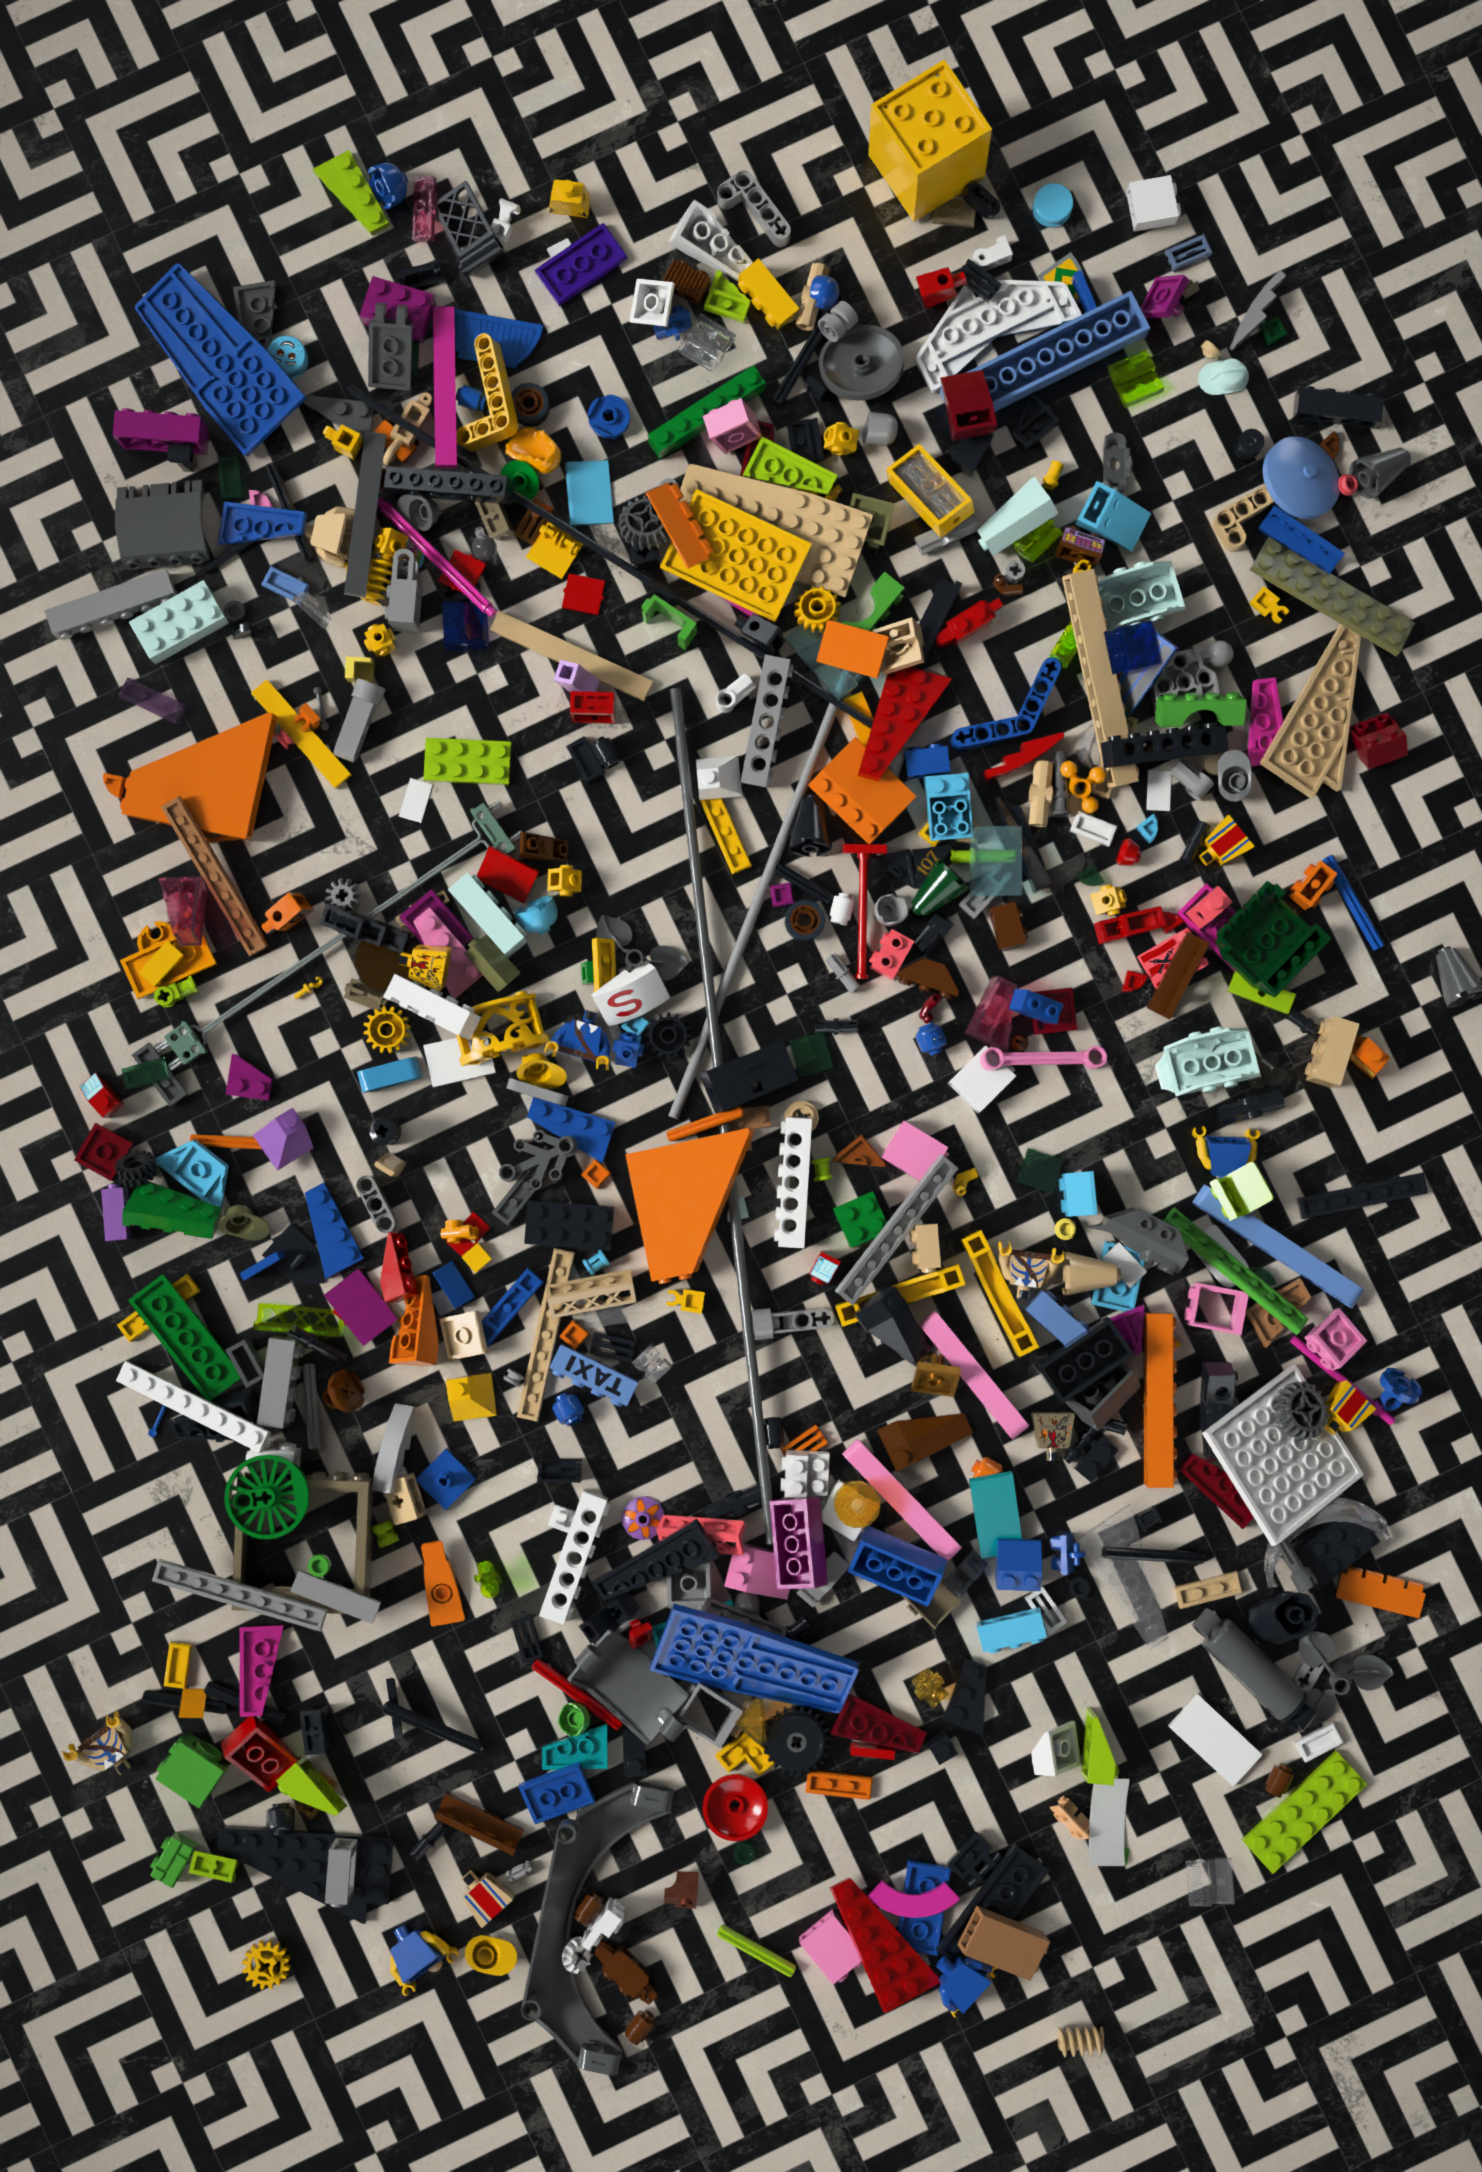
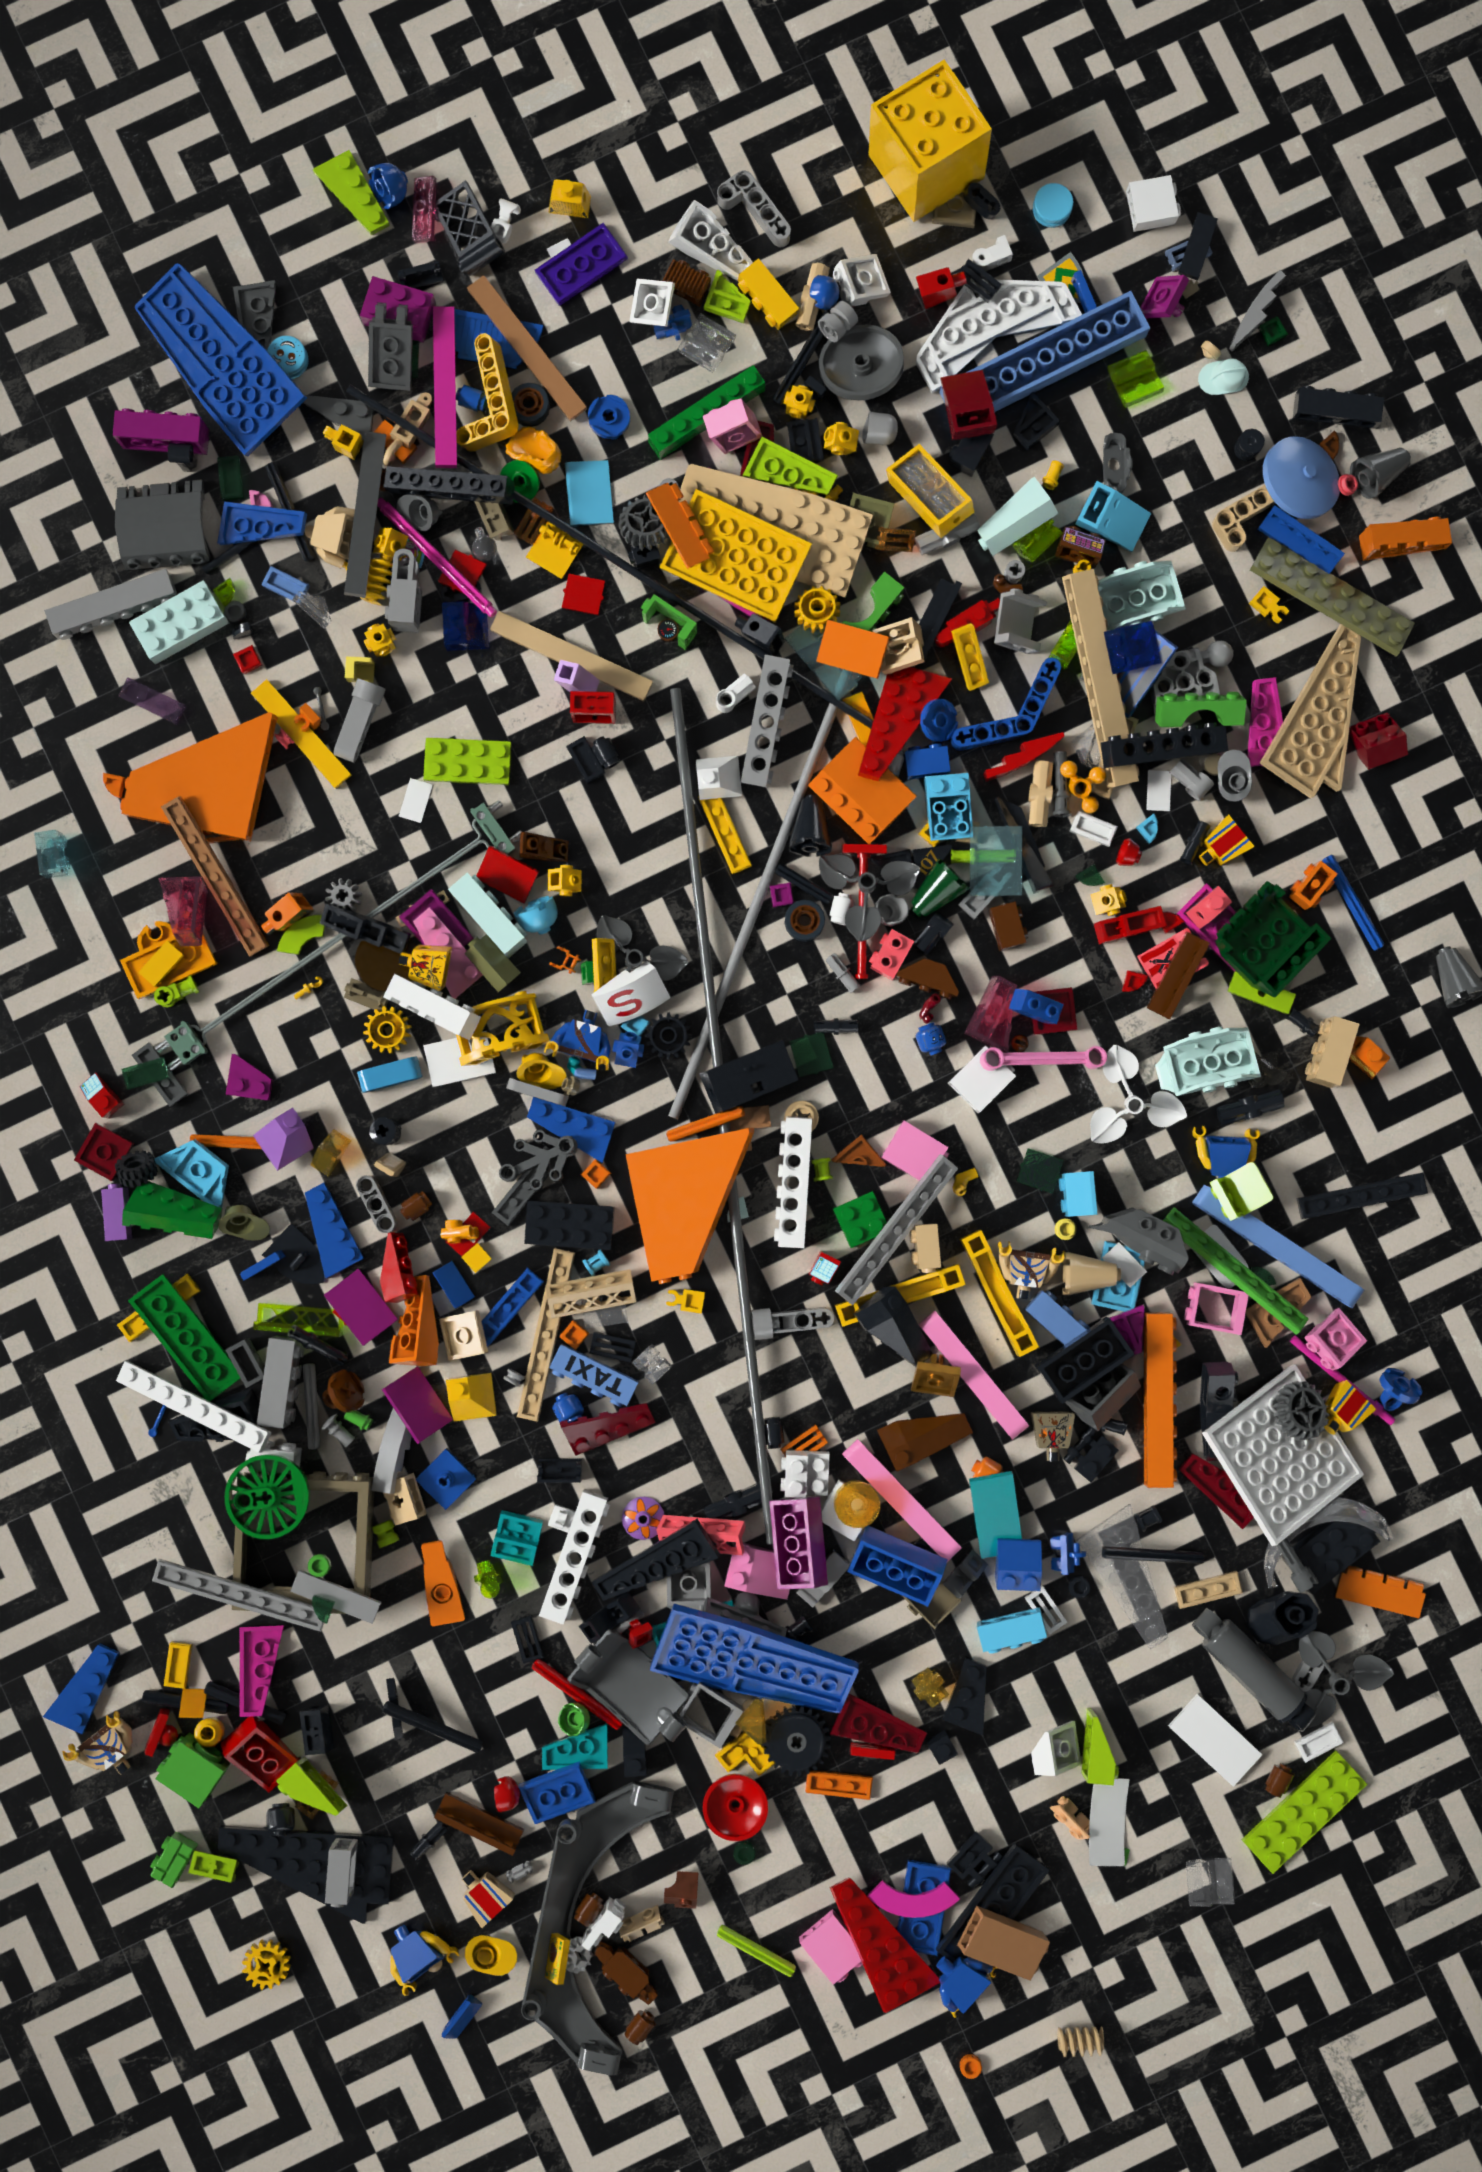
none -> clear light blue brick [34,830,70,878]
none -> blue wing [43,1644,120,1734]
none -> red tile [144,1707,178,1757]
none -> yellow head [194,1717,225,1747]
none -> clear neon green tile [213,578,235,607]
none -> red tile [233,645,263,675]
none -> lime tile [277,915,325,955]
none -> clear yellow slope [310,1129,352,1177]
none -> clear green tile [312,1595,335,1624]
none -> light grey pin [321,1414,355,1447]
none -> bright green pin [344,1410,373,1431]
none -> magenta tile [382,1366,453,1444]
none -> reddish brown brick [400,1191,433,1221]
none -> blue slope [442,1994,482,2039]
none -> medium nougat tile [467,275,587,422]
none -> teal slope [491,1510,544,1566]
none -> red hair [494,1776,520,1812]
none -> yellow tile [545,1933,570,1985]
none -> orange piece [549,946,581,974]
none -> dark red wing [560,1403,655,1456]
none -> dark tan plate [561,1076,580,1096]
none -> arm [567,1056,596,1080]
none -> tan hinge [619,1905,665,1942]
none -> black tile [657,619,679,642]
none -> yellow brick [783,385,815,419]
none -> dark grey plant [819,854,920,942]
none -> white plate [833,254,891,307]
none -> clear orange tile [875,527,916,552]
none -> blue tile [920,699,958,742]
none -> yellow plate [951,623,989,691]
none -> orange tile [960,2054,982,2079]
none -> light grey panel [994,589,1047,654]
none -> white plant [1090,1044,1187,1143]
none -> black tile [1178,212,1218,280]
none -> orange wedge [1359,517,1452,561]

